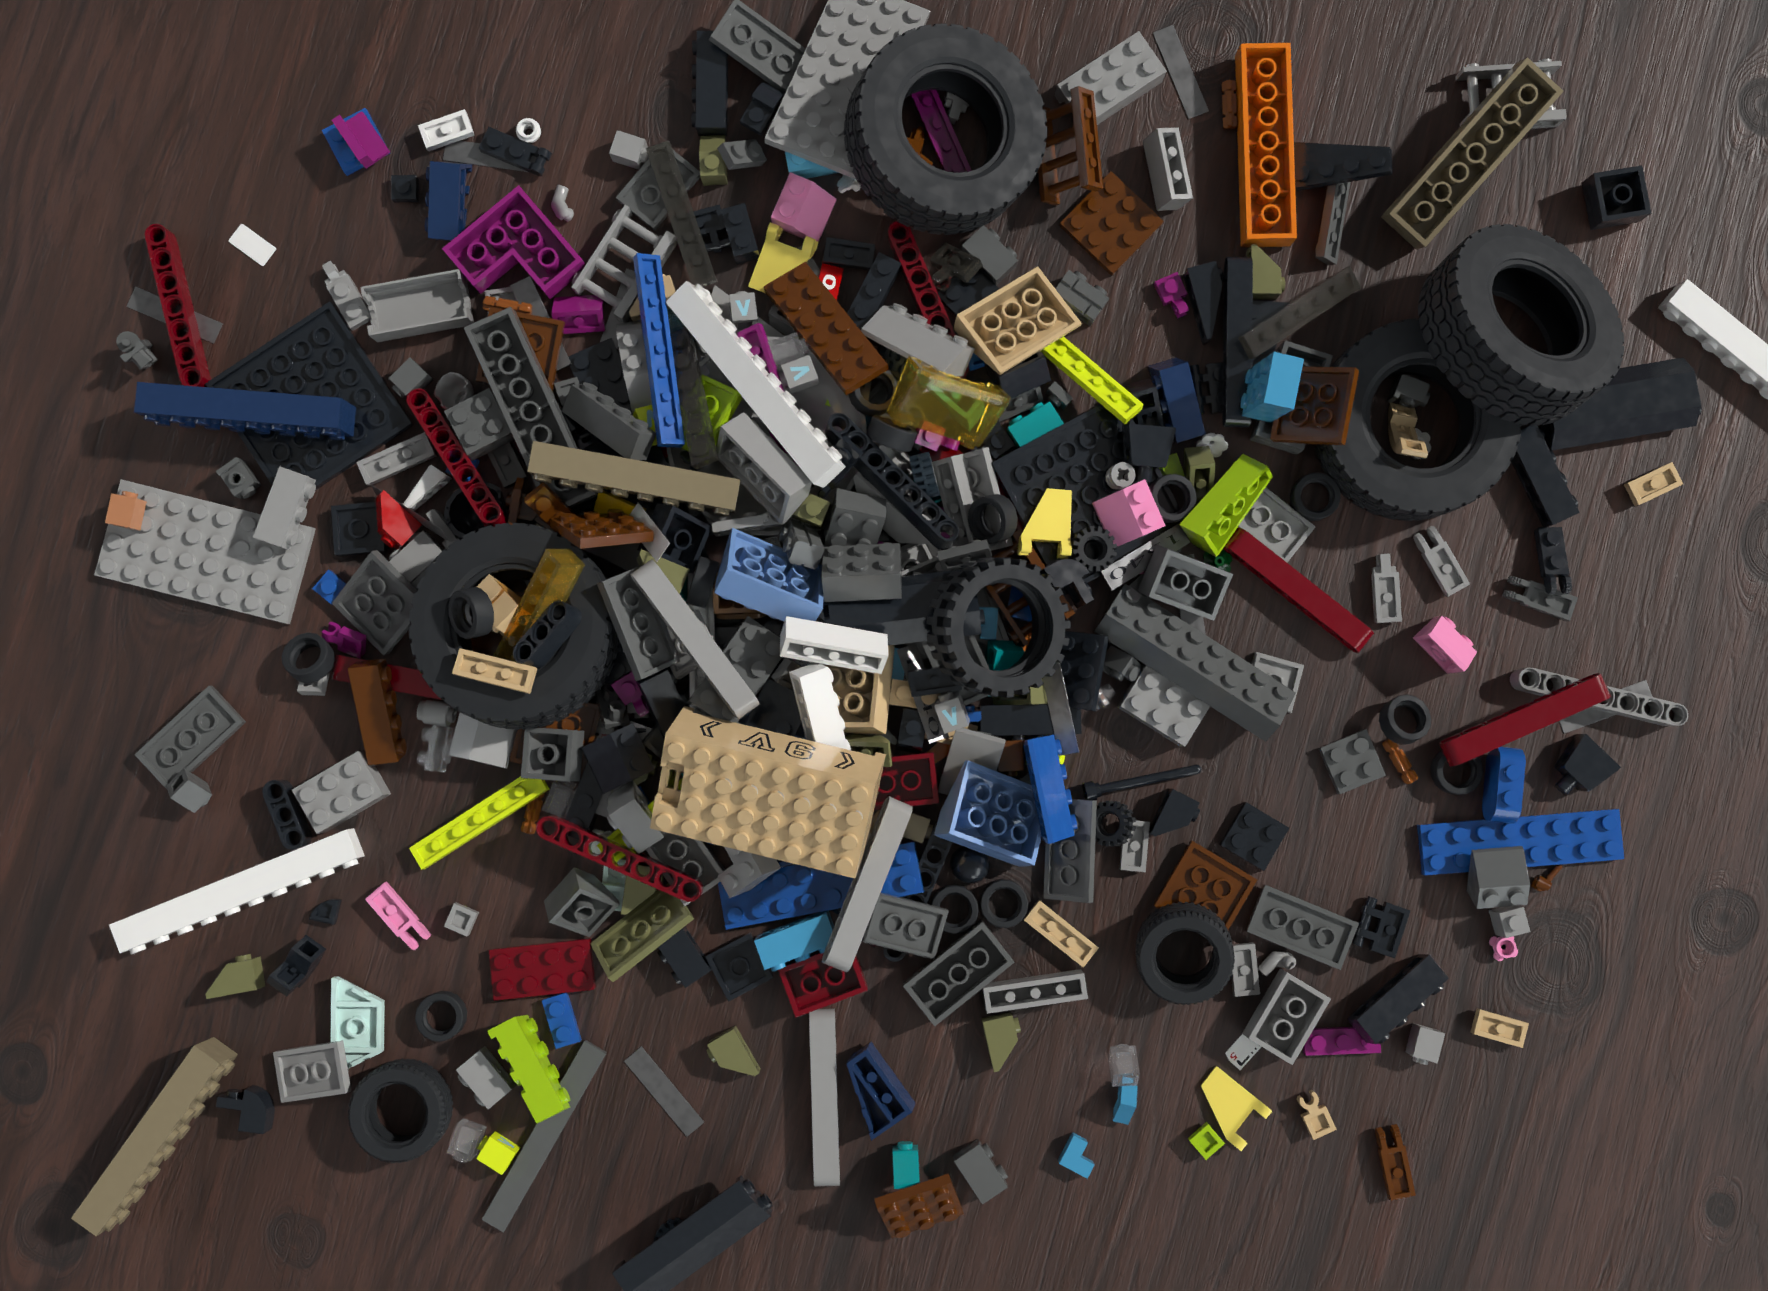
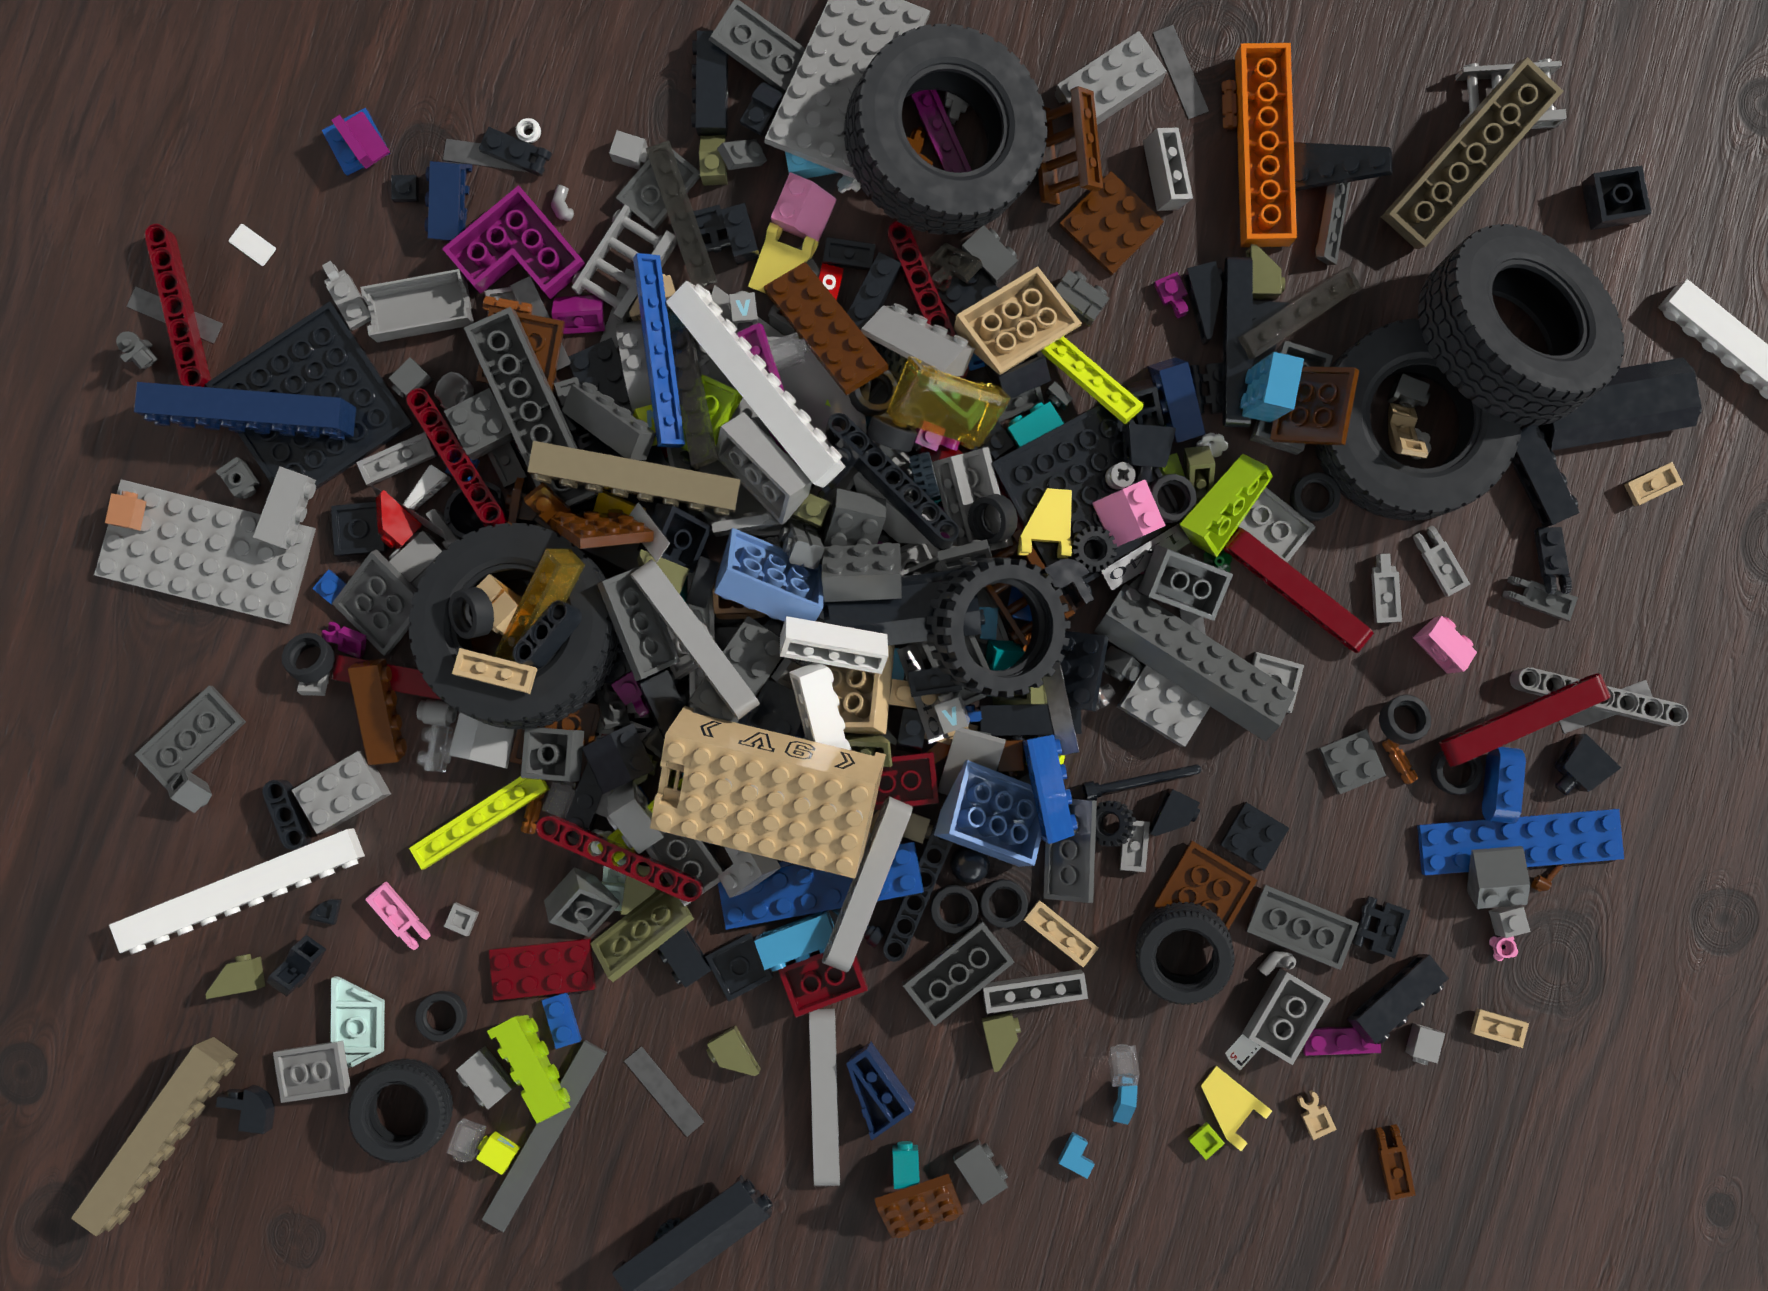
white plate [418,109,475,151] -> none
light grey brick [779,355,820,394] -> none
dark grey tile [862,892,949,960] -> none
light grey plate [1231,943,1260,997] -> none

